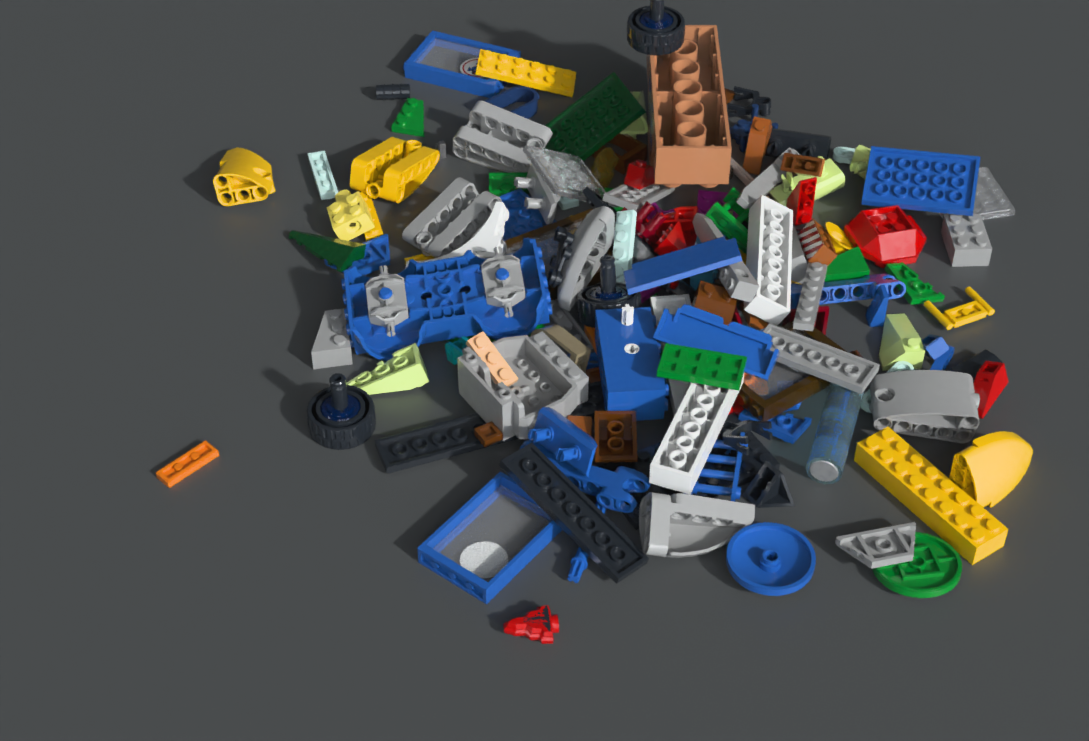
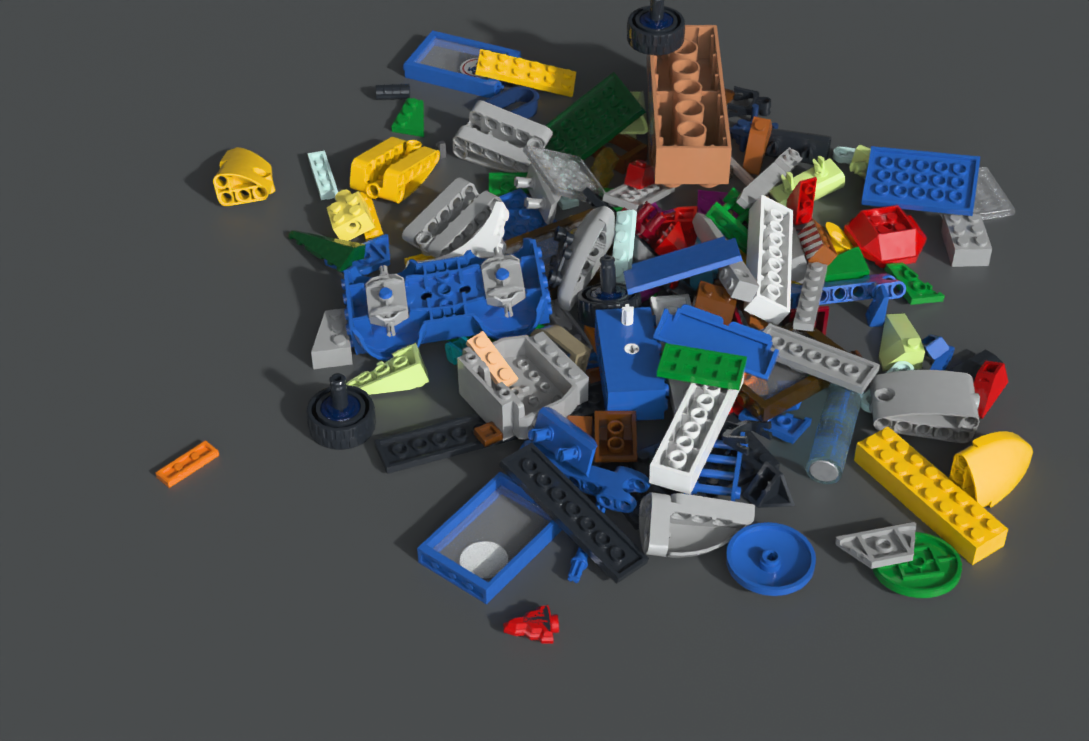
dark orange slope [780,153,825,177] -> none
yellow plate [924,286,995,330] -> none

